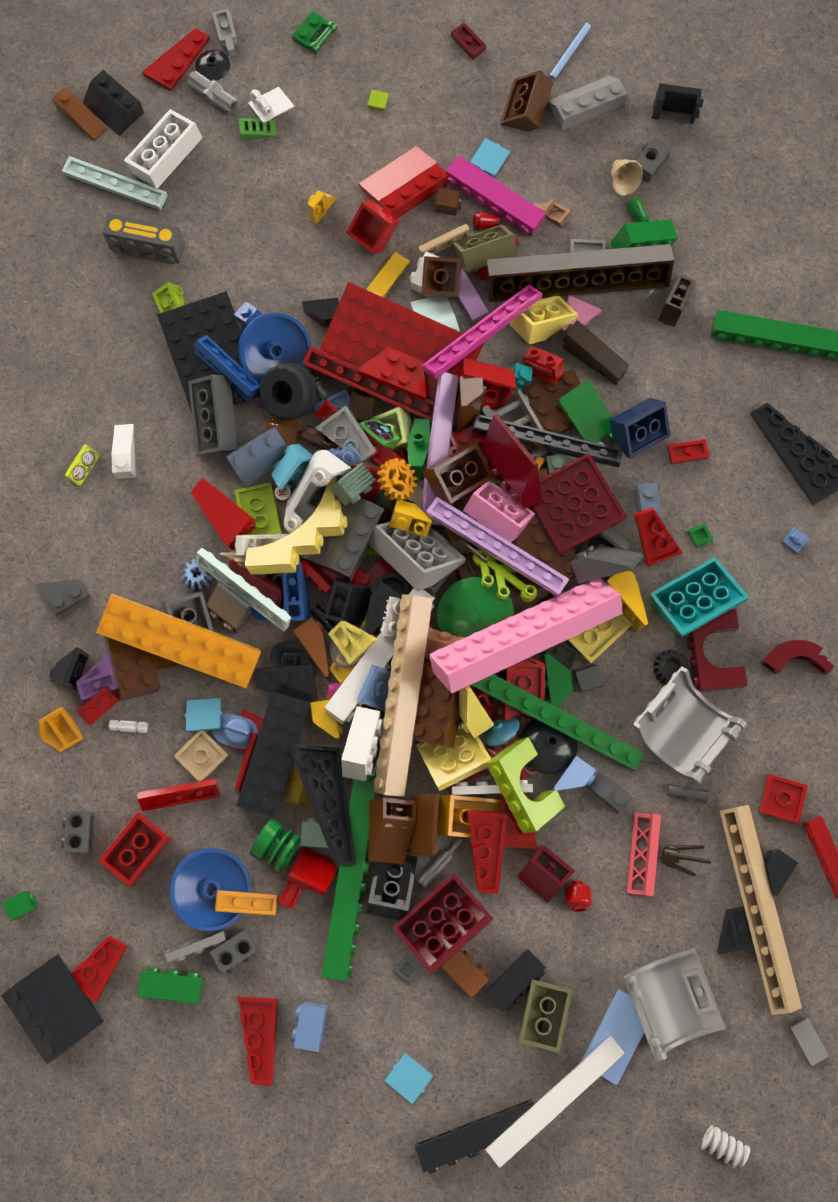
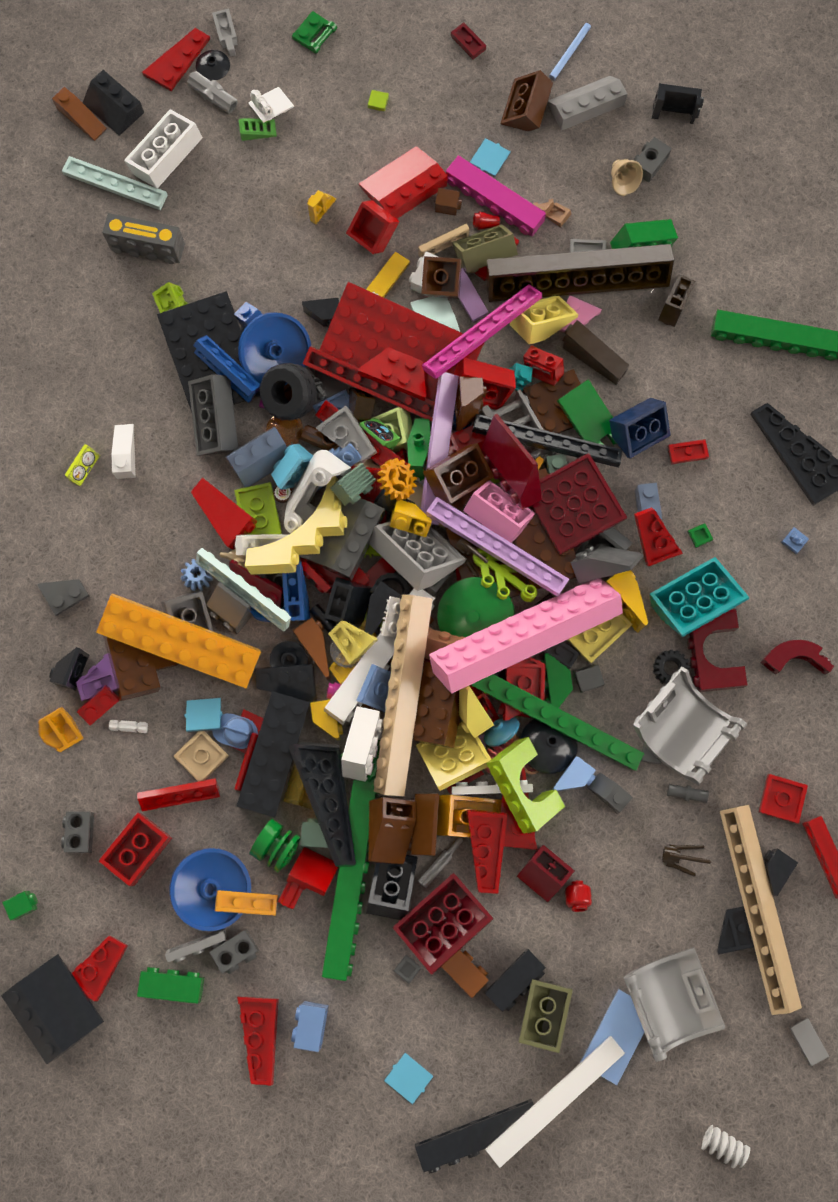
green cone [626,197,649,222] -> none
coral fence [627,813,661,896] -> none

